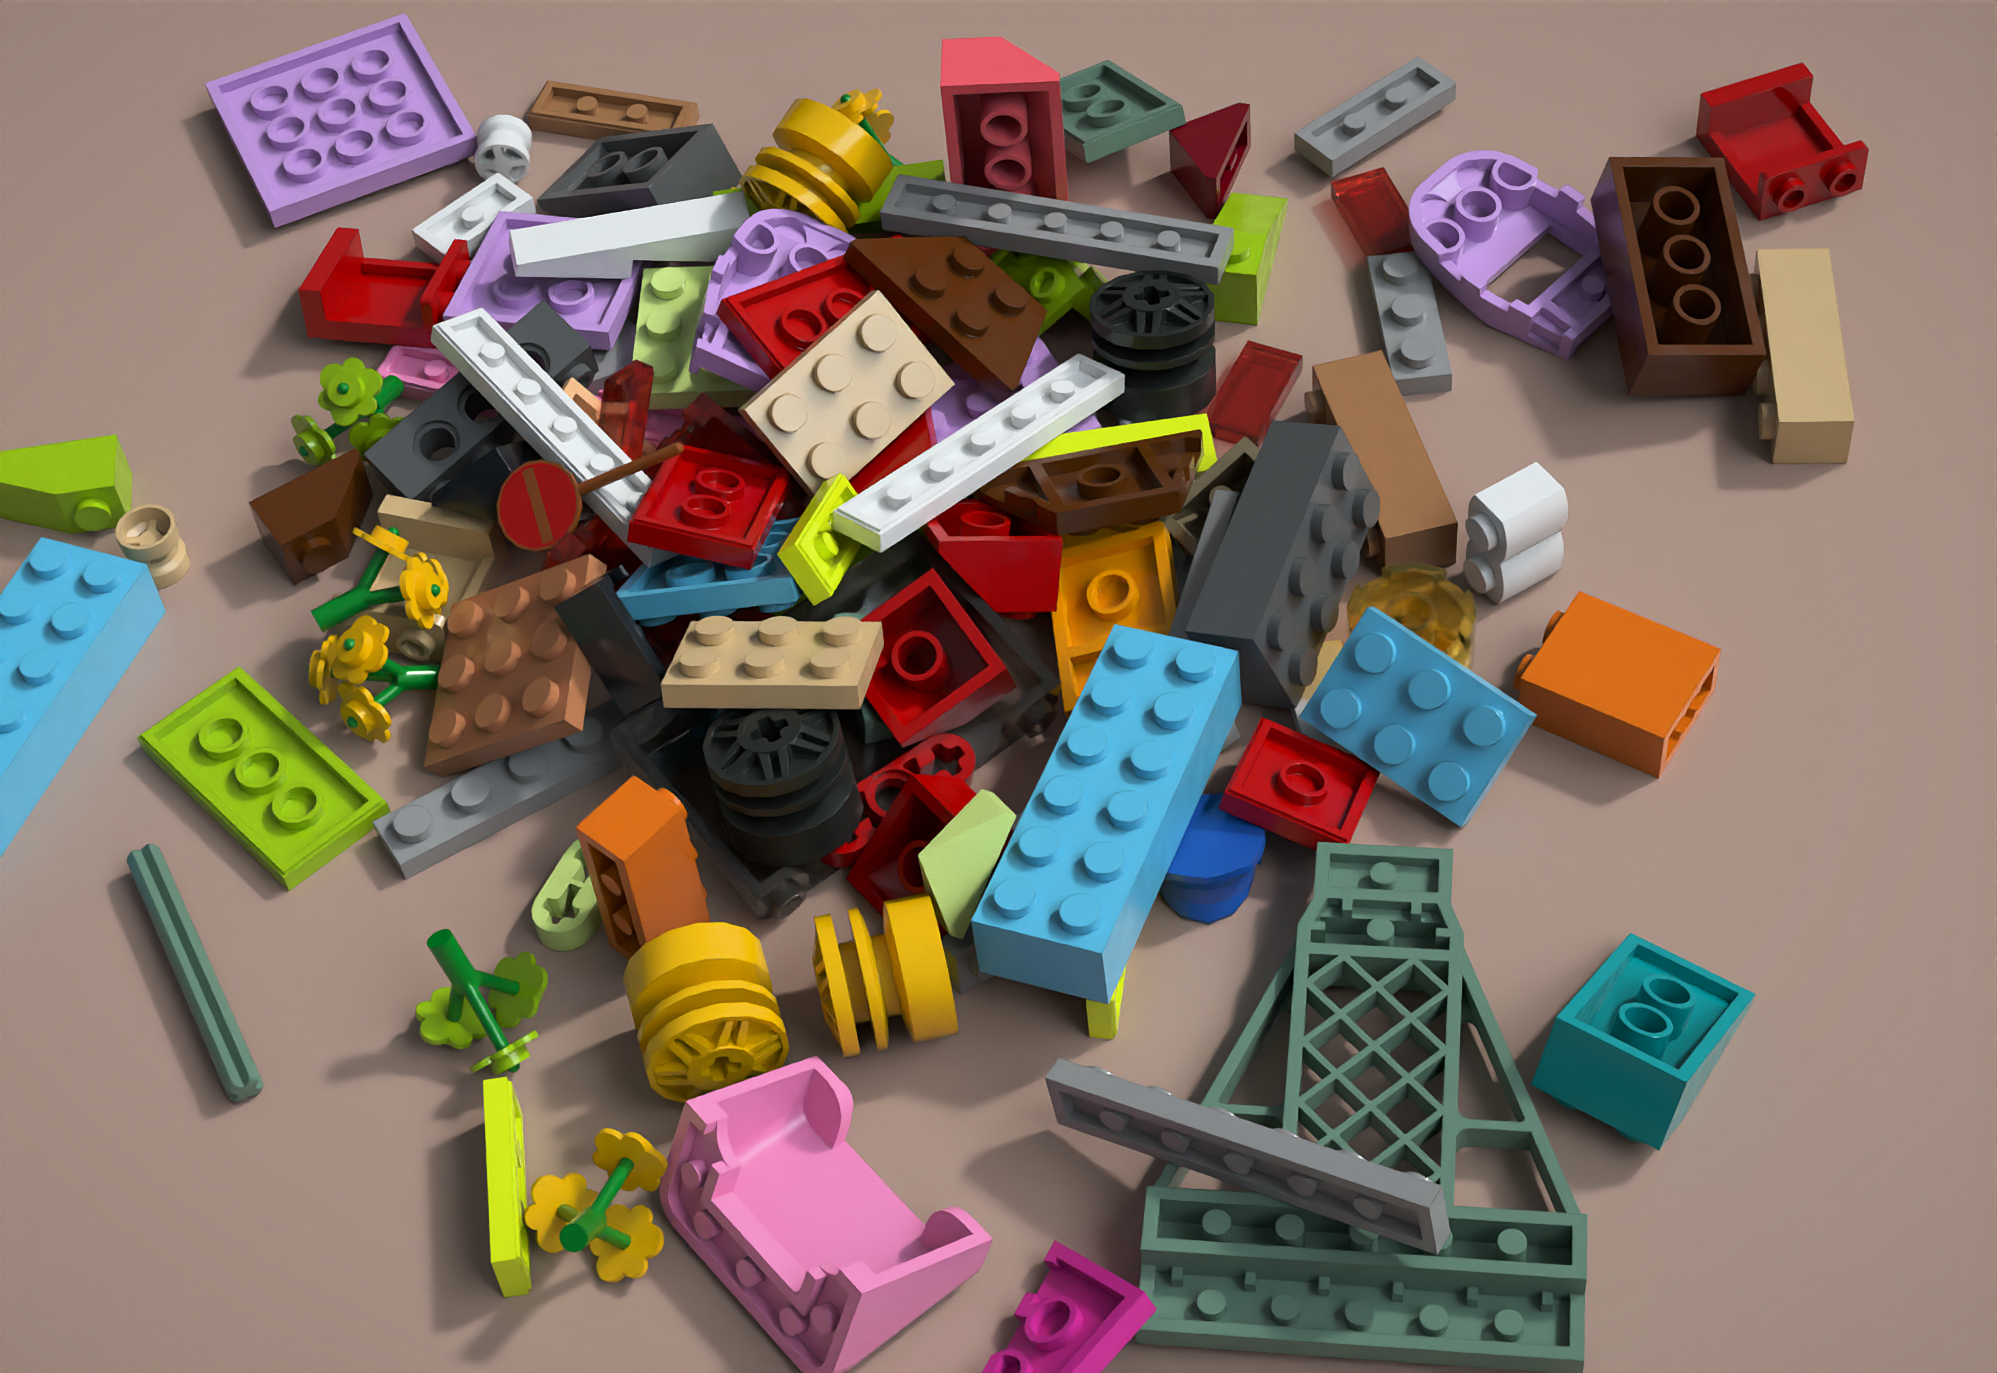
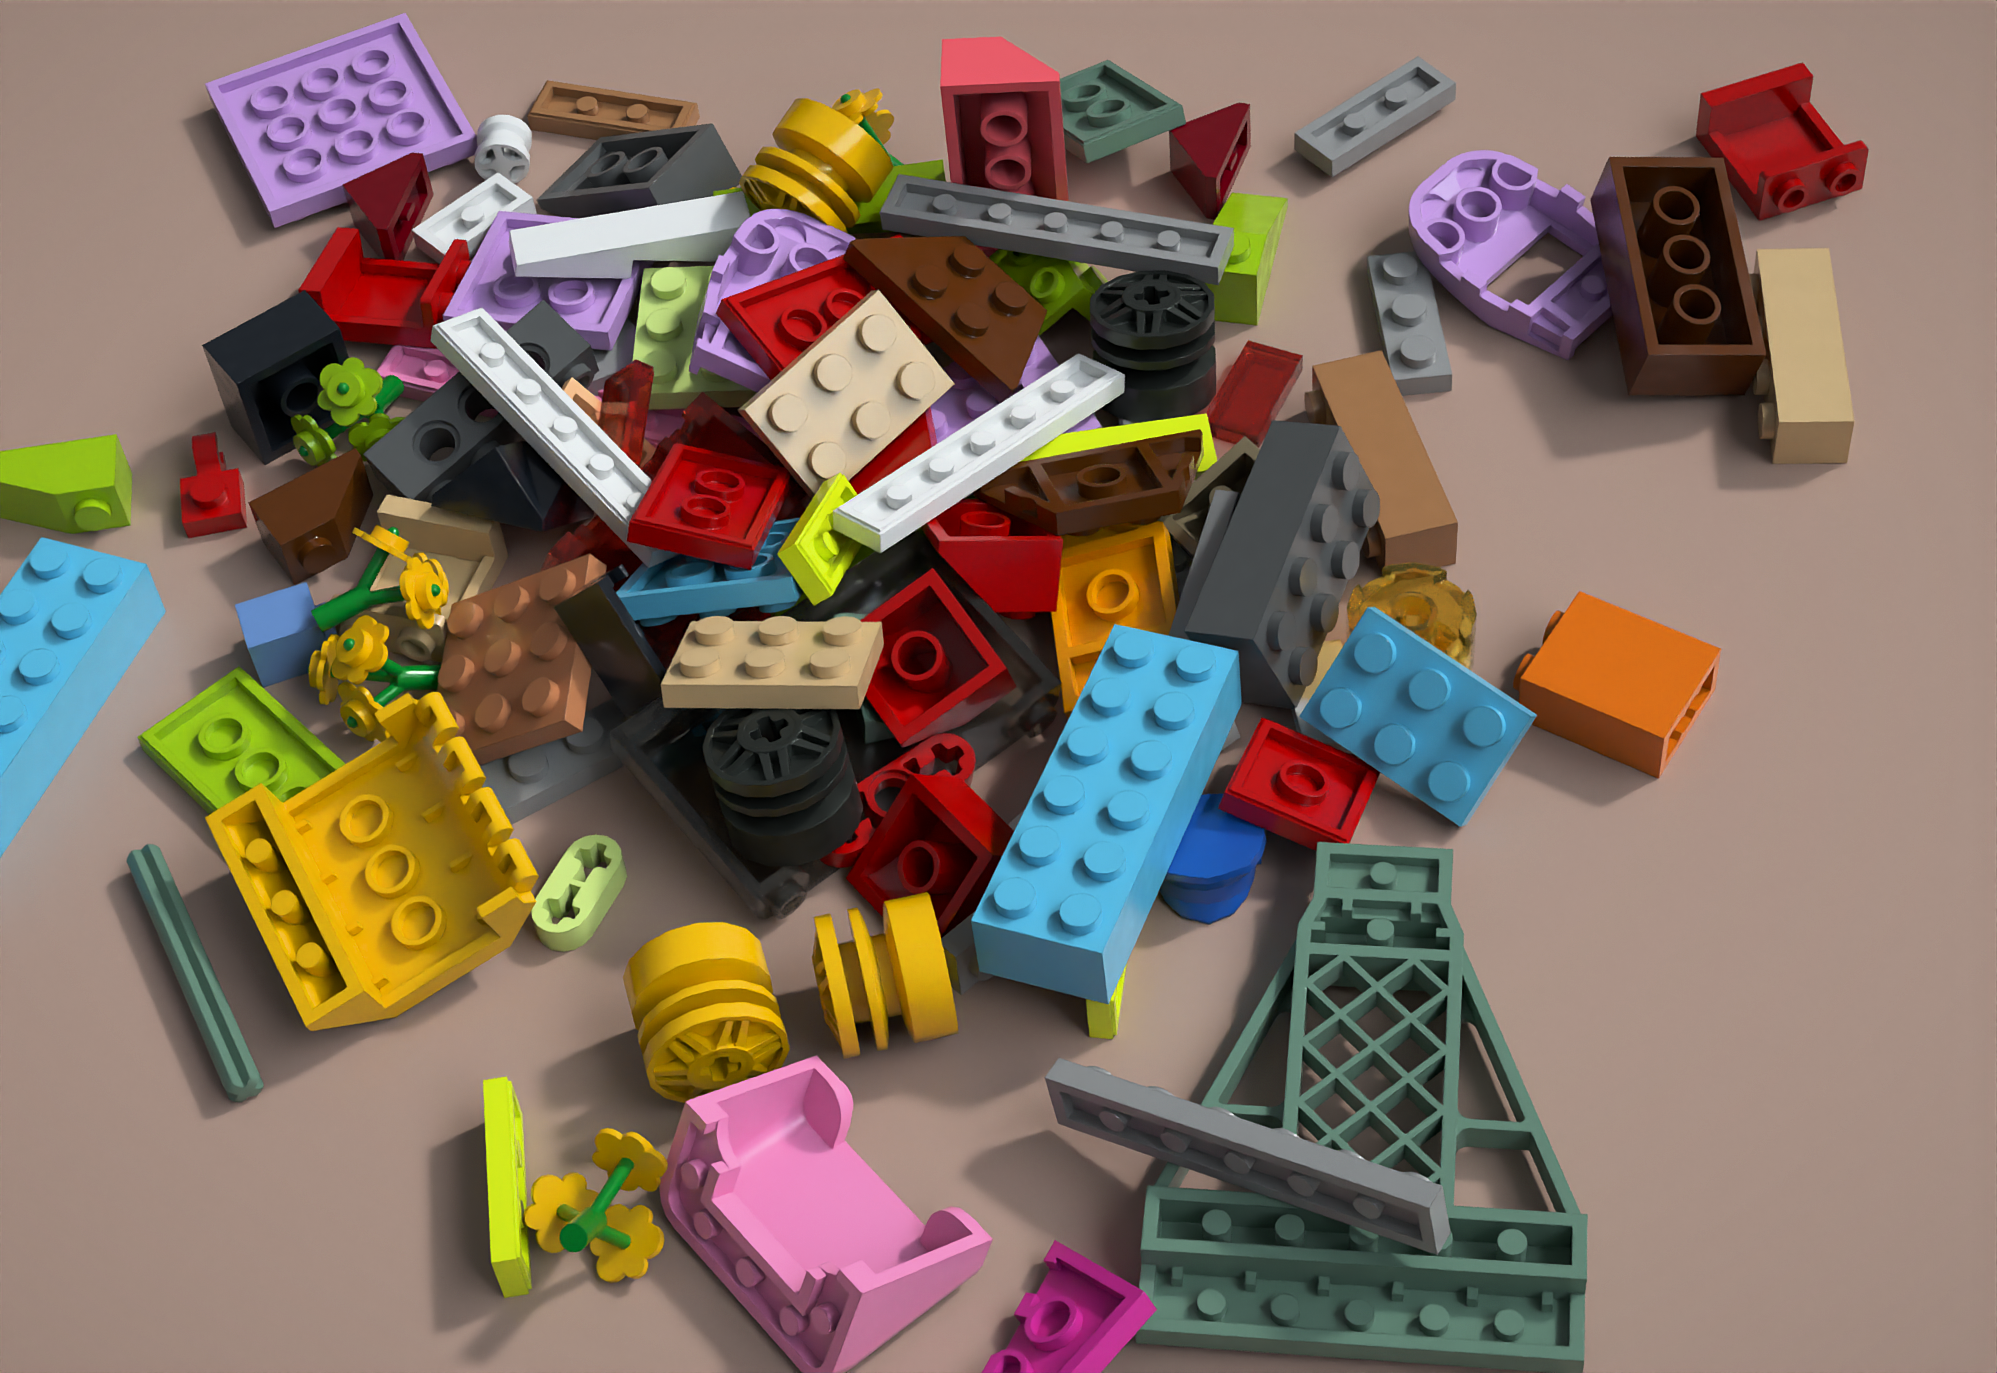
tan wheel [115,504,190,589] -> none
lime plant [415,929,548,1076] -> none
piece [497,442,684,553] -> none
orange brick [575,775,711,960] -> none
yellowish green slope [918,789,1016,939] -> none
clear red tile [1331,167,1414,257] -> none
white brick [1463,462,1568,605] -> none
teal slope [1531,933,1756,1151] -> none
none -> red plate [180,432,247,538]
none -> black brick [202,290,349,465]
none -> yellow slope [205,692,539,1031]
none -> medium blue brick [235,582,338,688]
none -> dark red slope [342,152,434,261]

